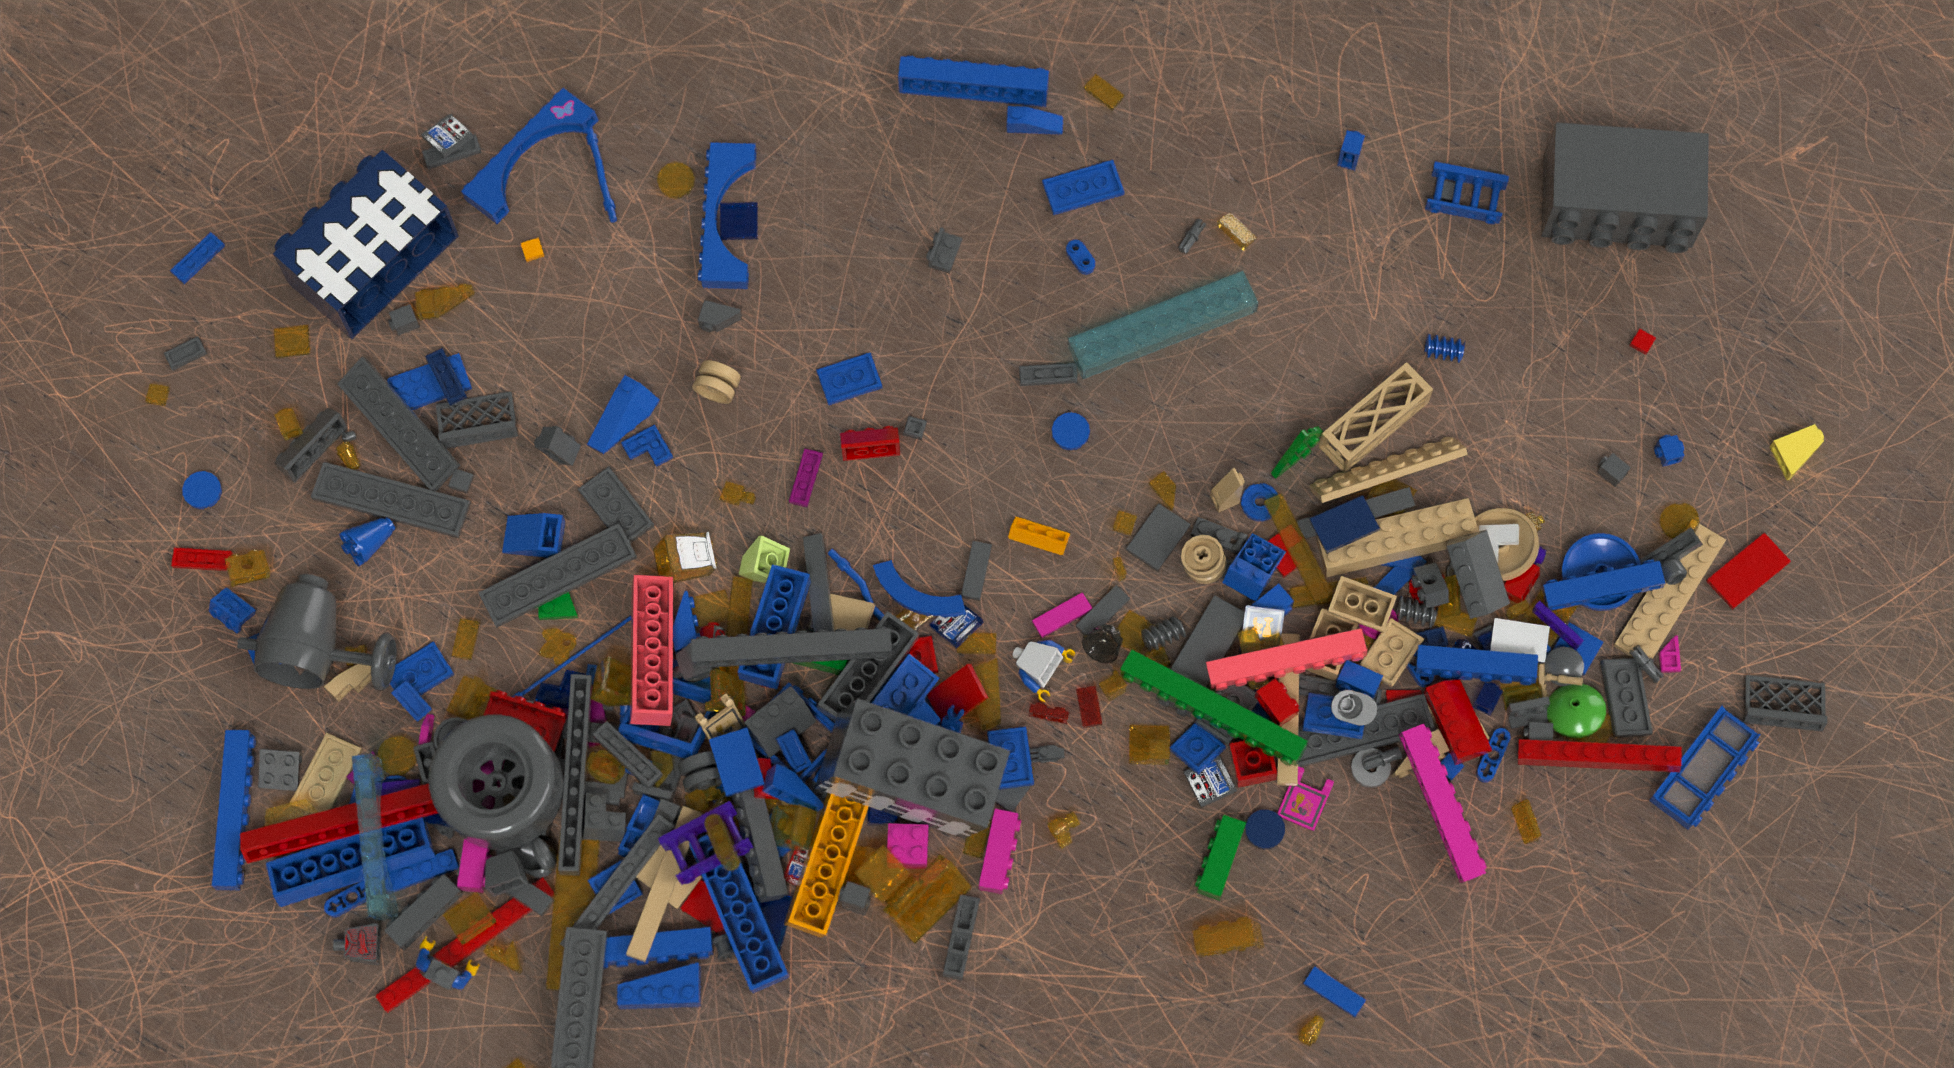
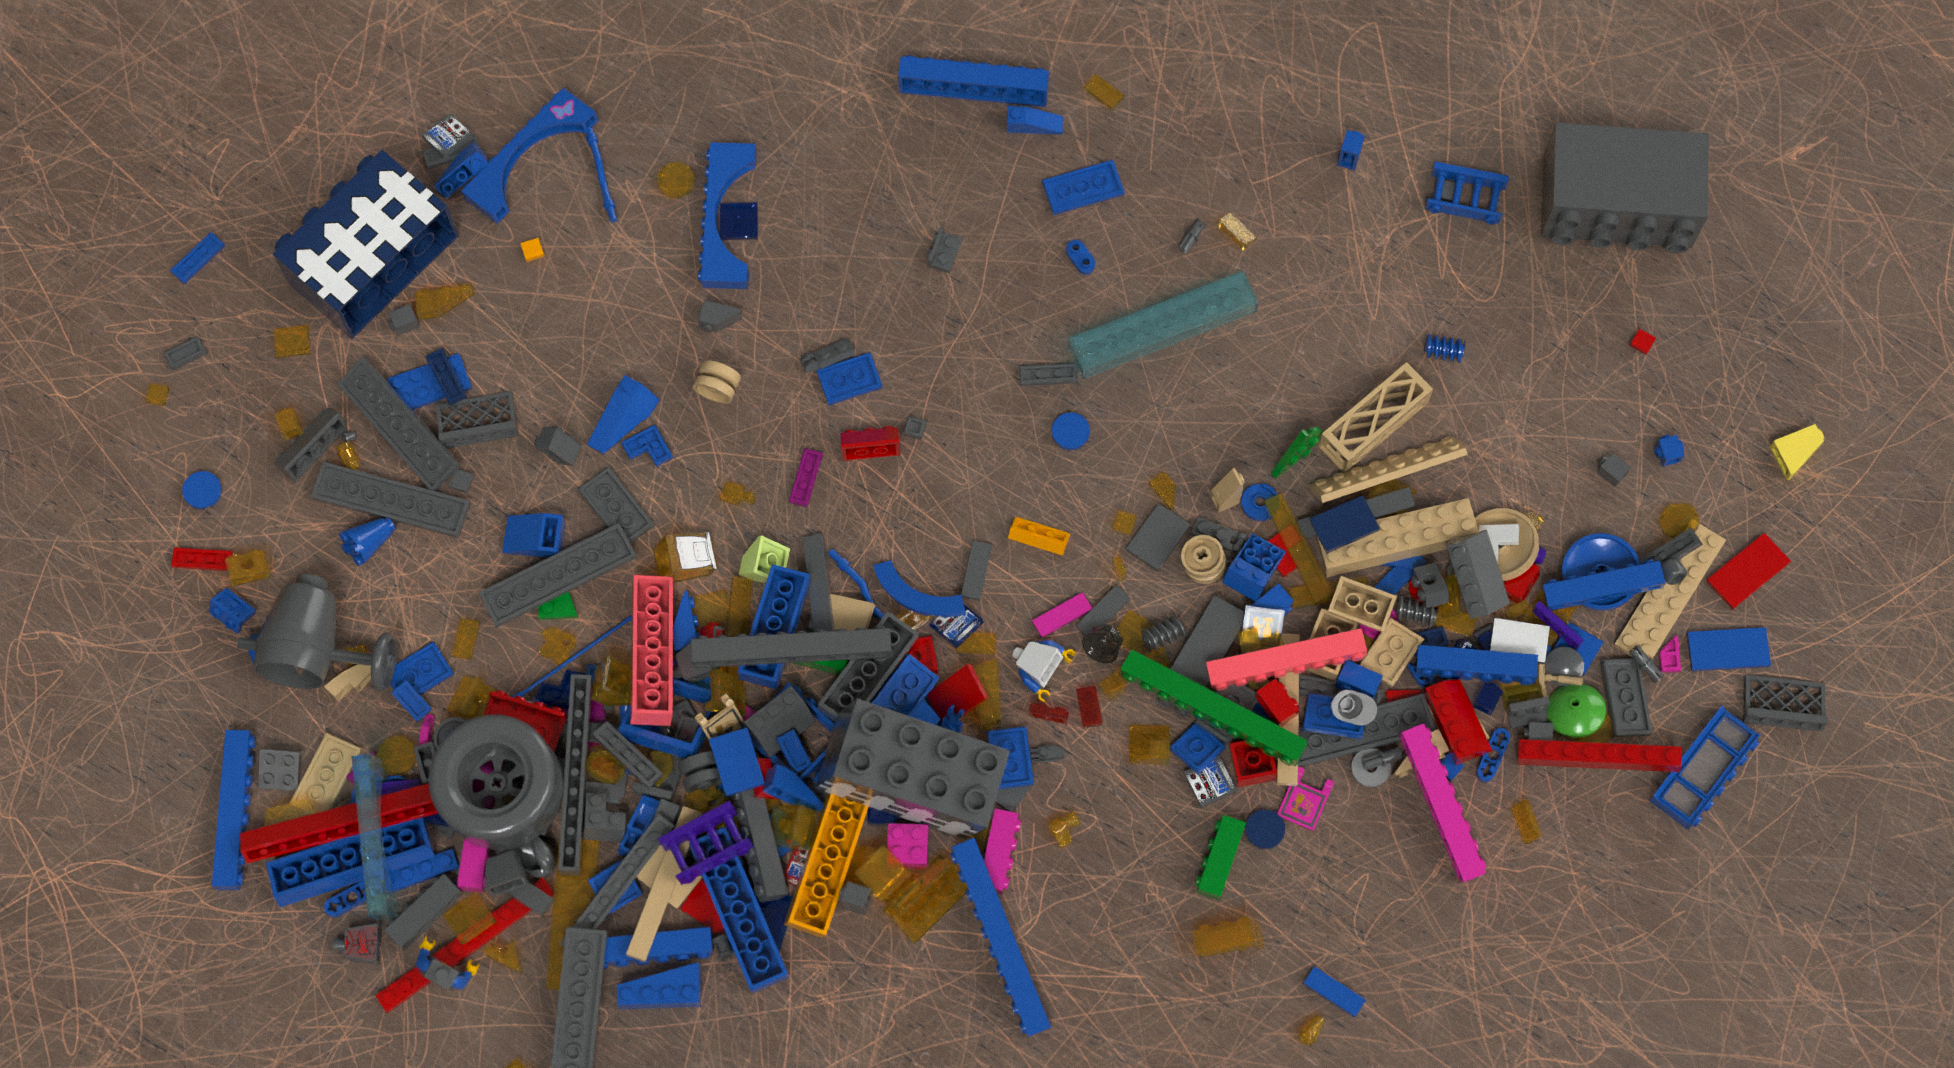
clear yellow beam [704,814,740,871] -> none
dark grey slope [943,894,980,981] -> none
none -> blue slope [434,142,489,199]
none -> dark grey hinge [799,338,855,373]
none -> blue brick [950,838,1051,1037]
none -> blue tile [1686,627,1771,671]

